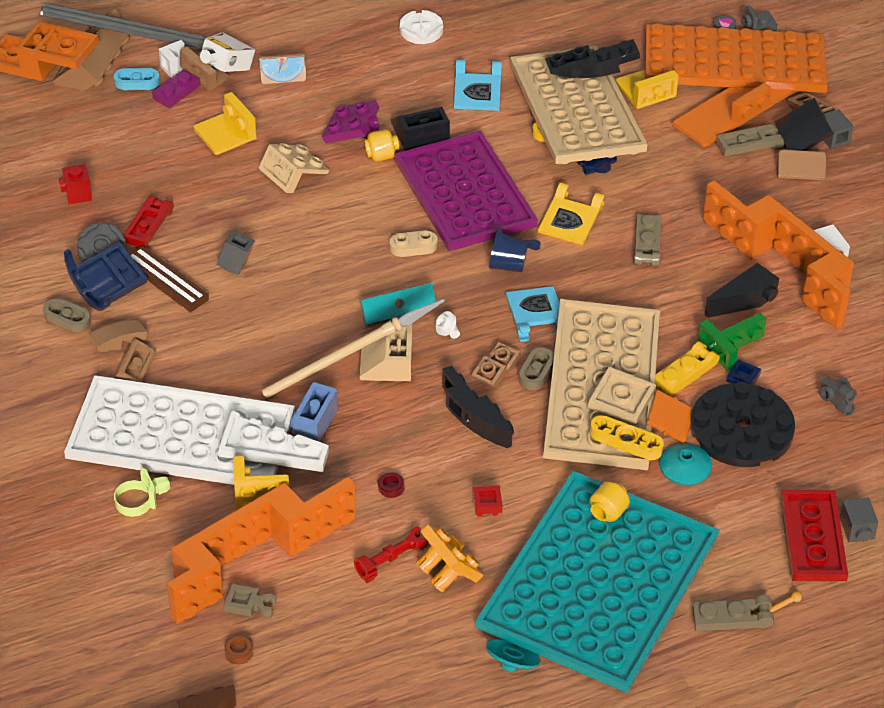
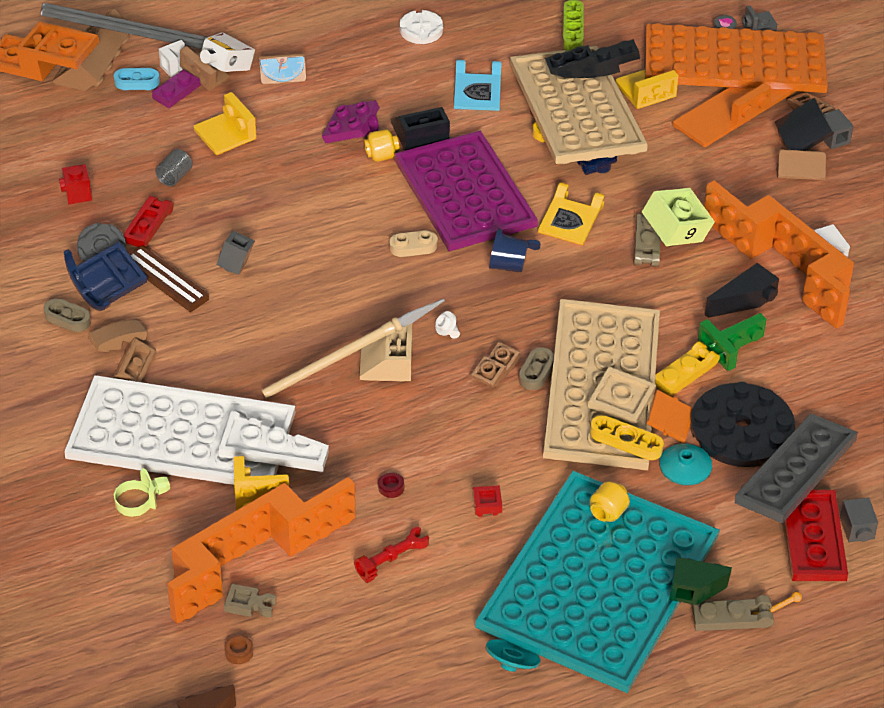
tan bracket [258,143,329,193] -> none
medium blue brick [290,382,338,442] -> none
teal tile [359,282,436,324] -> none
light orange plate [416,524,484,592] -> none
black slope [442,365,514,448] -> none
medium azure flag [505,286,560,342] -> none
dark tan plate [716,124,785,157] -> none
clear blue tile [726,359,761,385] -> none
dark grey plate [820,377,857,416] -> none
none -> dark grey piece [155,149,193,186]
none -> lime beam [563,0,584,51]
none -> yellowish green brick [642,188,715,246]
none -> dark green slope [669,557,732,605]
none -> dark grey plate [735,414,858,523]

